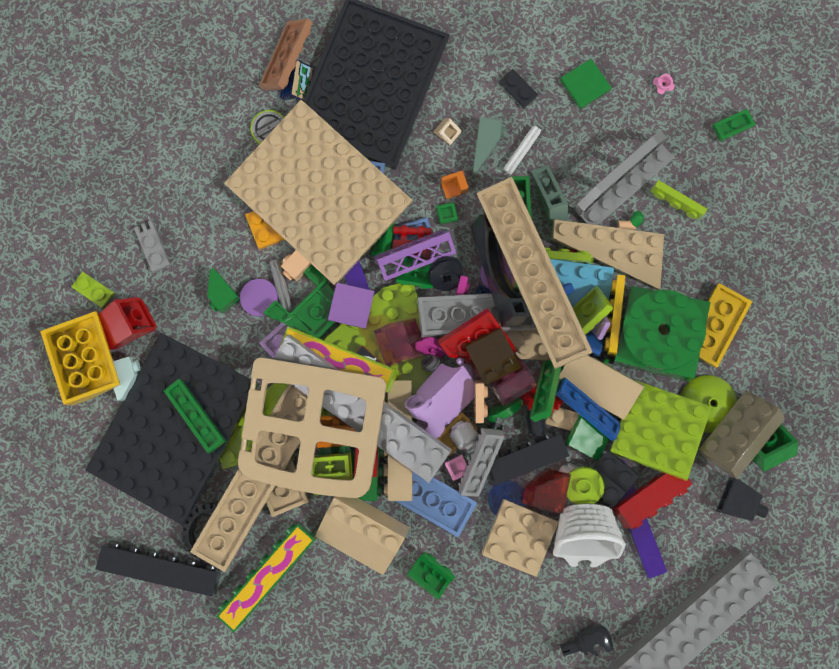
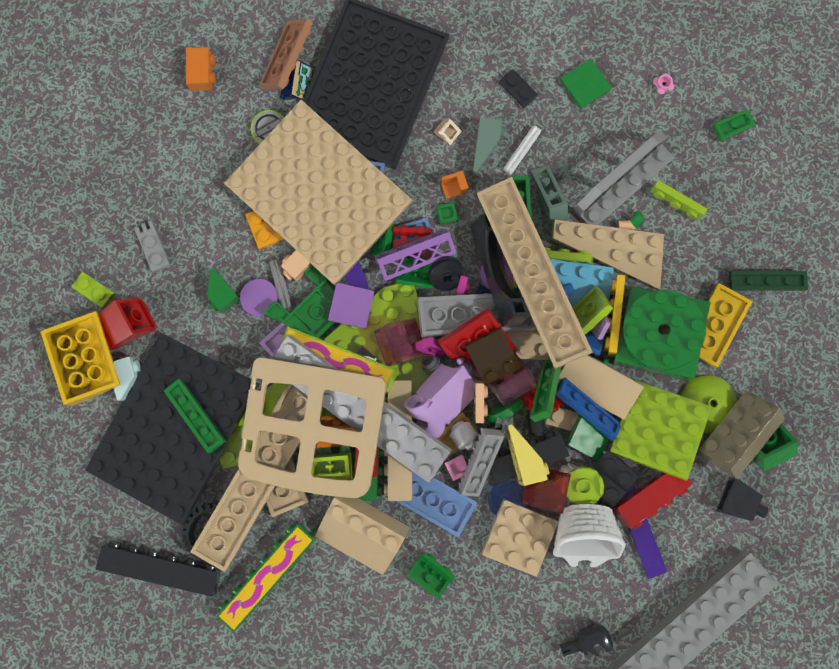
none -> orange brick [186,47,216,91]
none -> light yellow slope [504,425,549,486]
none -> dark green plate [729,271,808,291]

